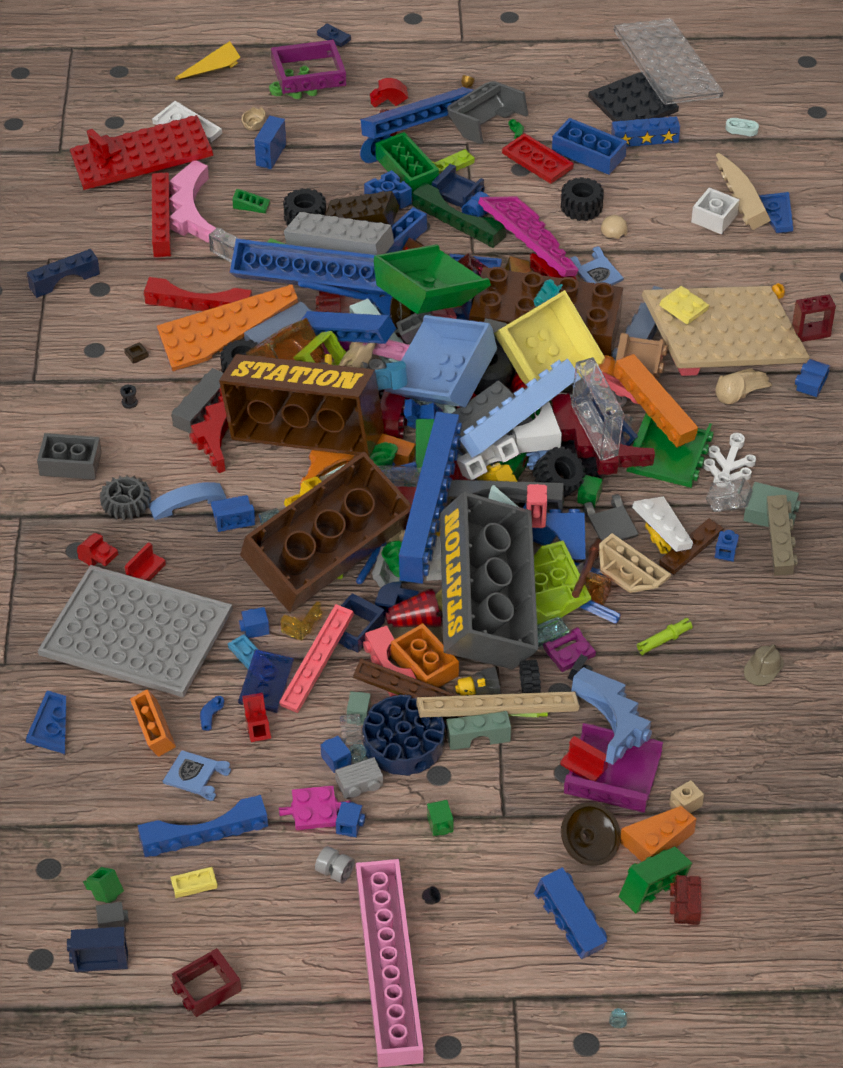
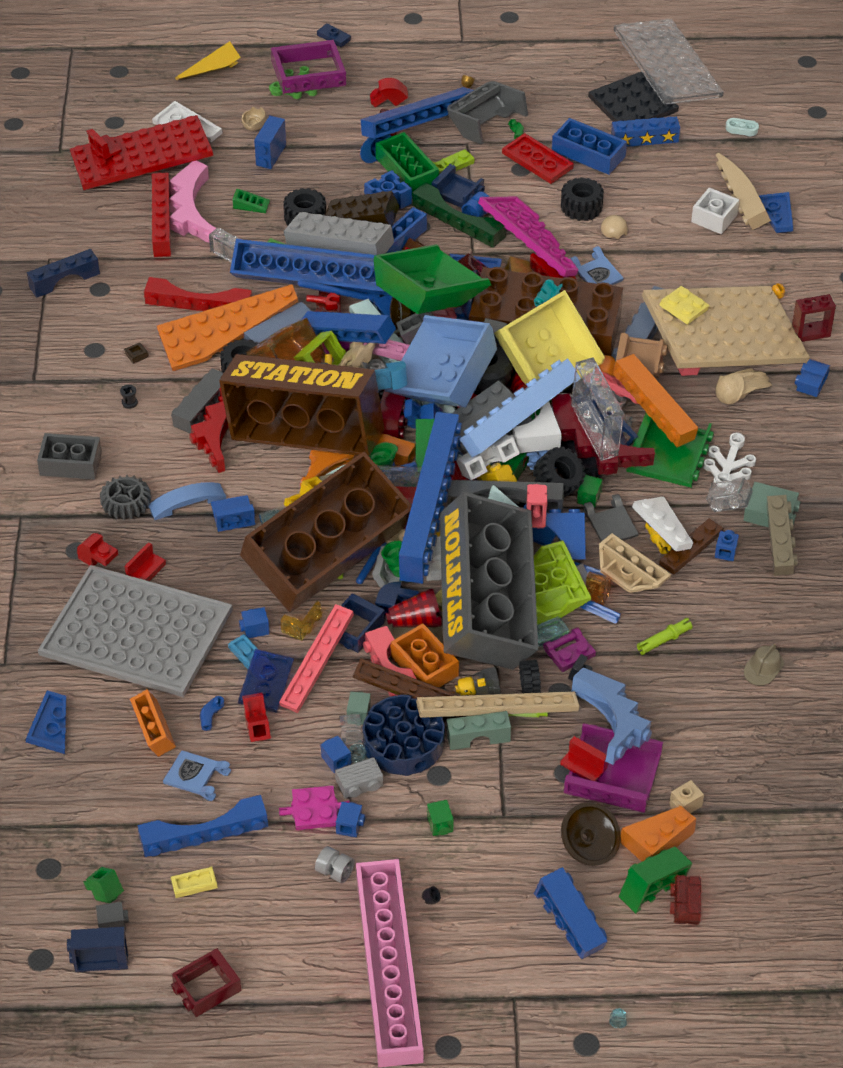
copper bar [572,539,602,598] -> none
none -> red bar [306,293,340,310]

